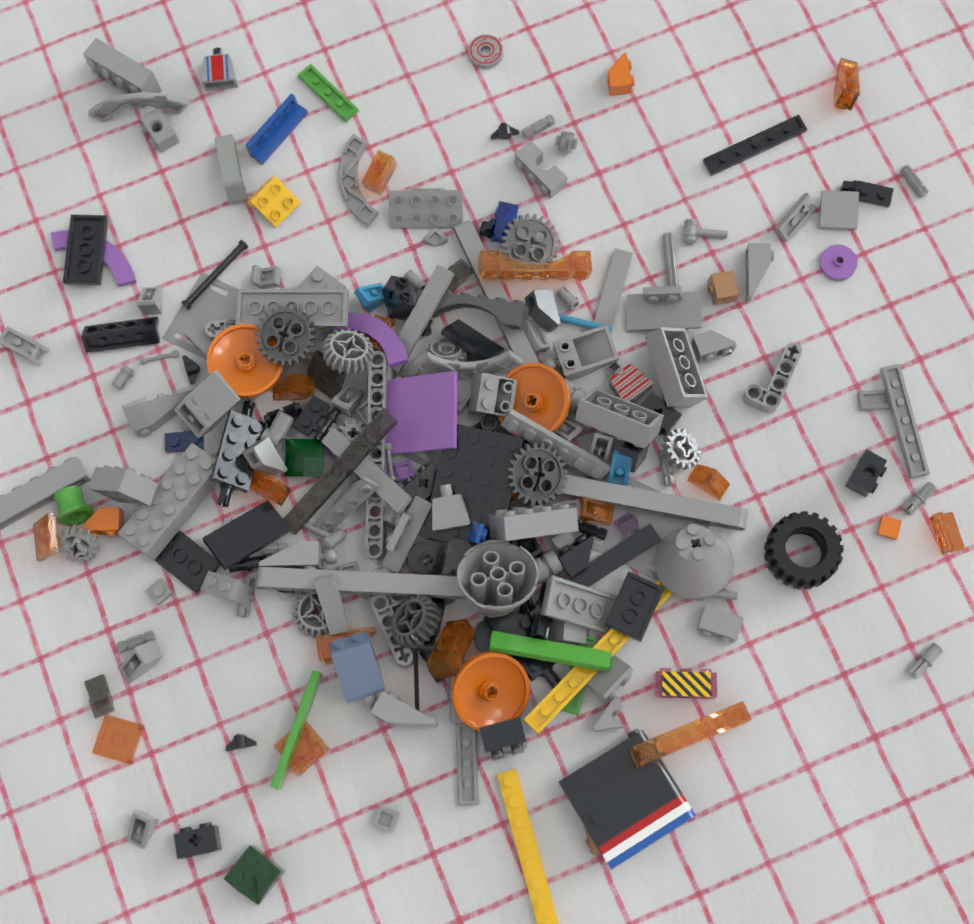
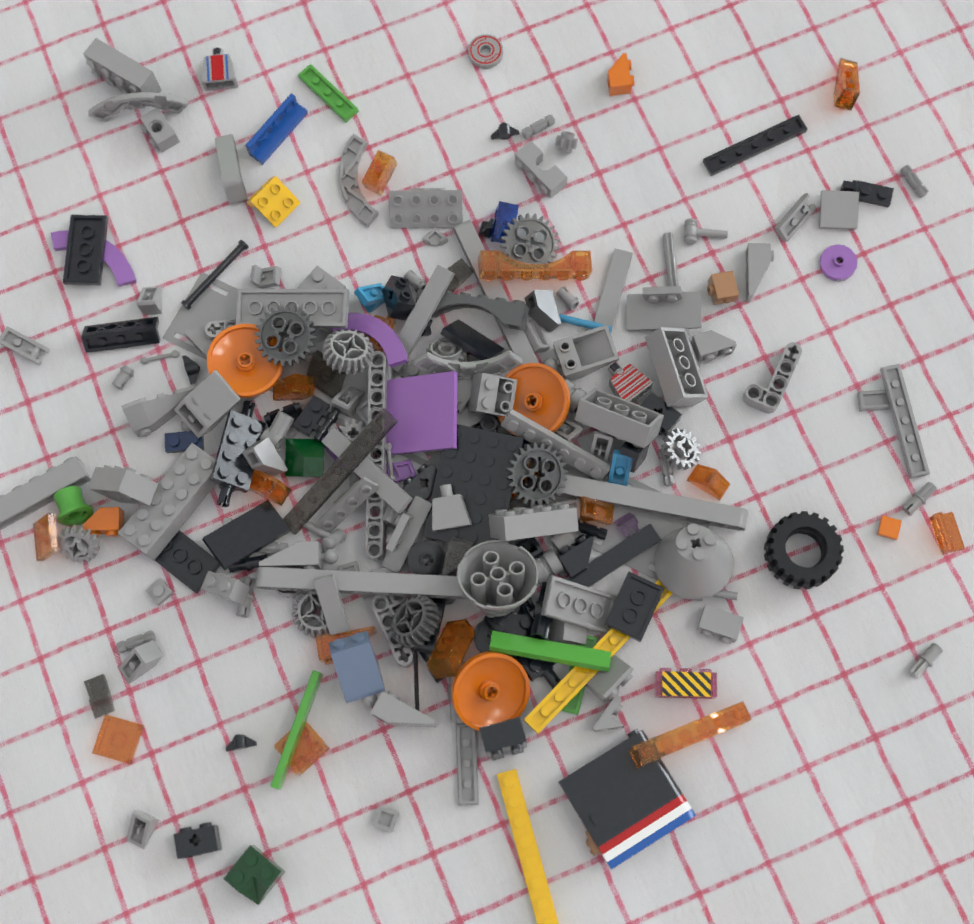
blue slope [467,521,488,544] -> none
black brick [845,449,887,497] -> none

